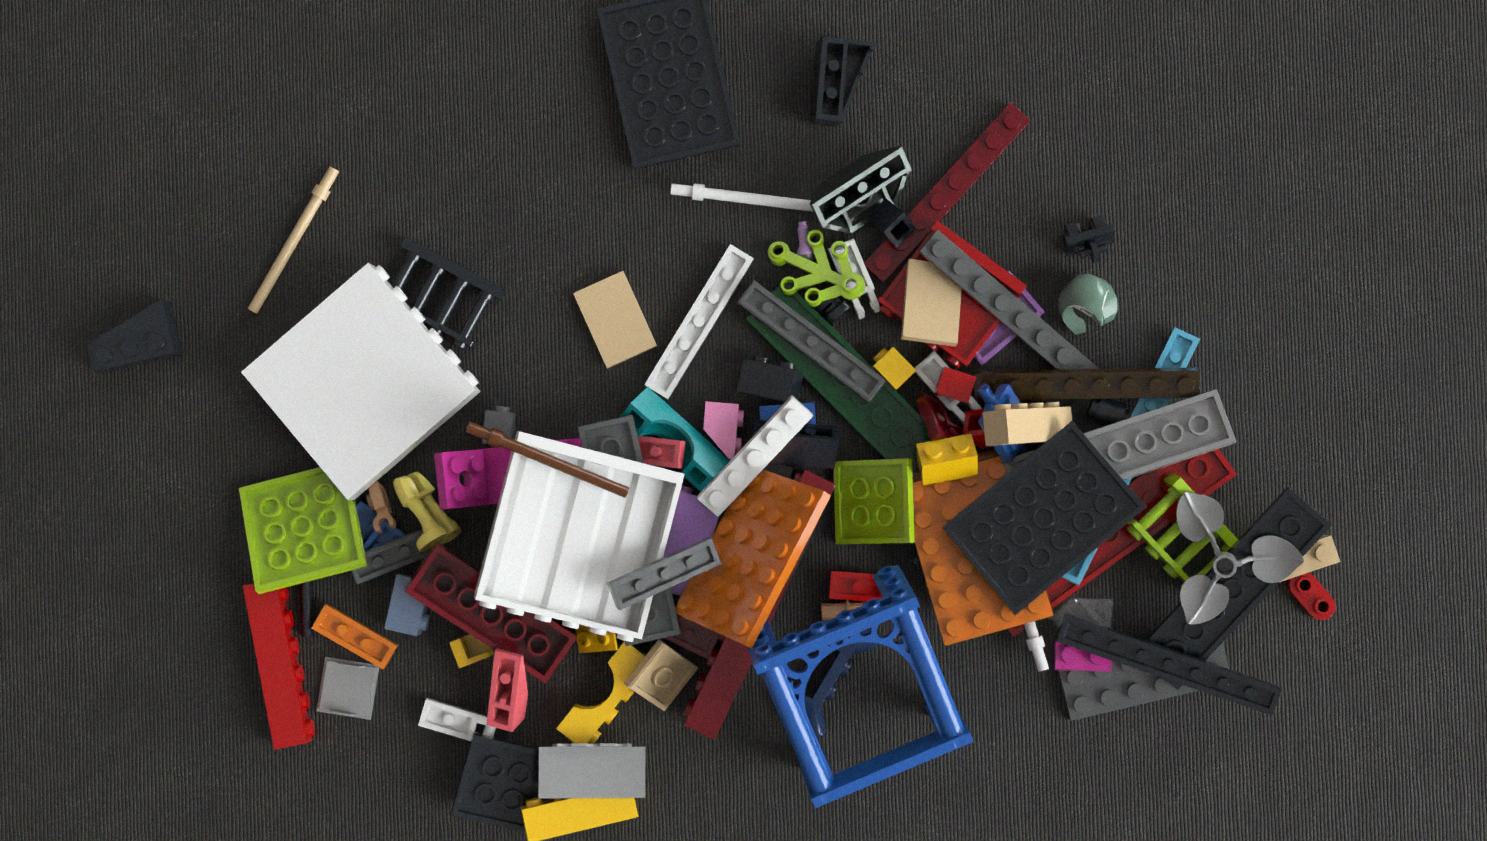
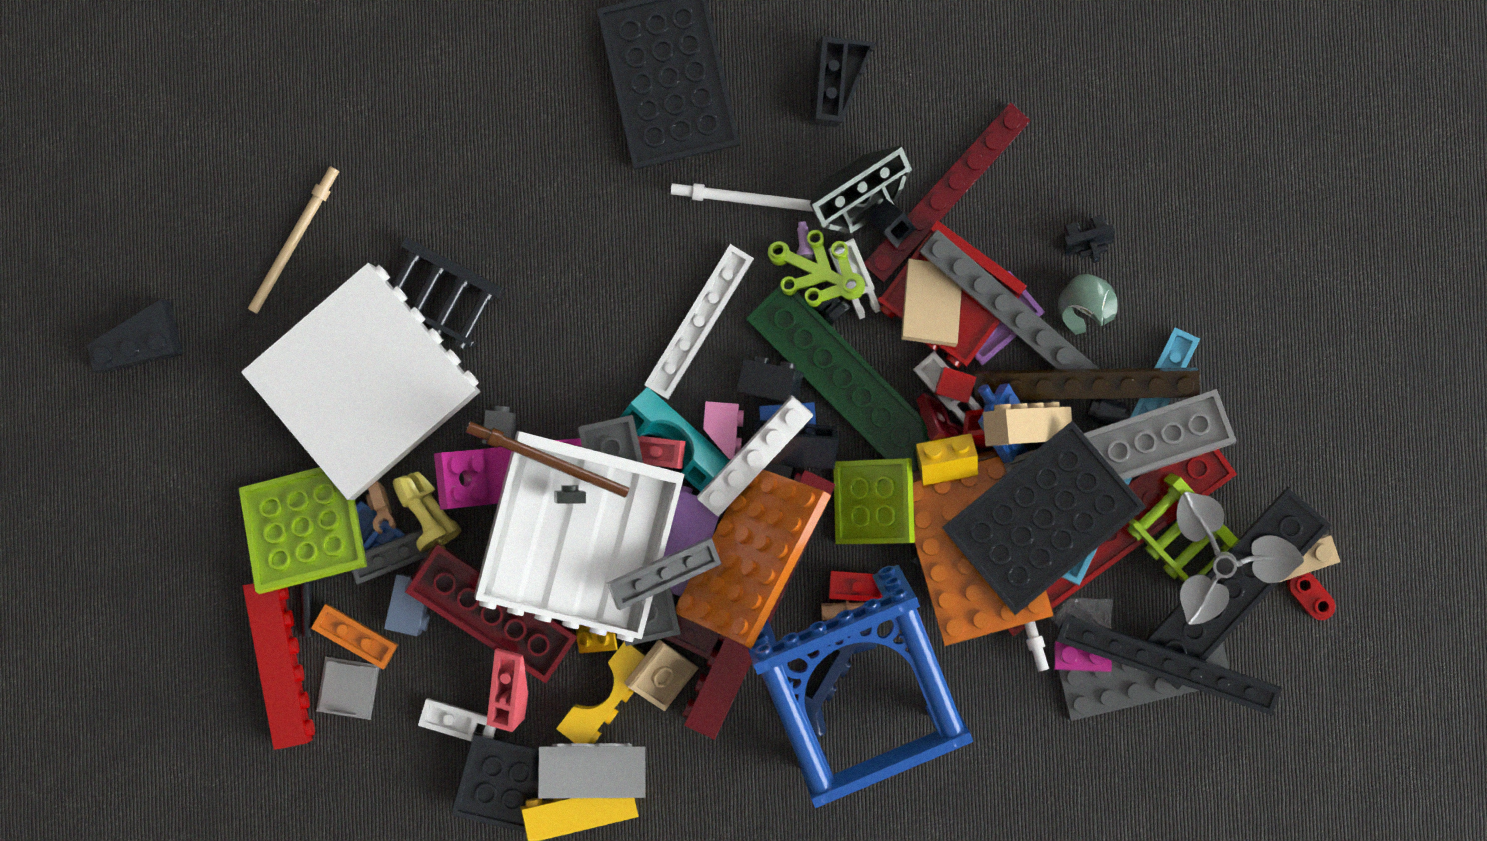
yellow panel [449,634,494,668] -> none
tan tile [573,271,657,369] -> none
dark grey tile [737,280,886,403] -> none
yellow brick [872,347,916,390] -> none
none -> pearl dark grey plate [554,485,586,504]

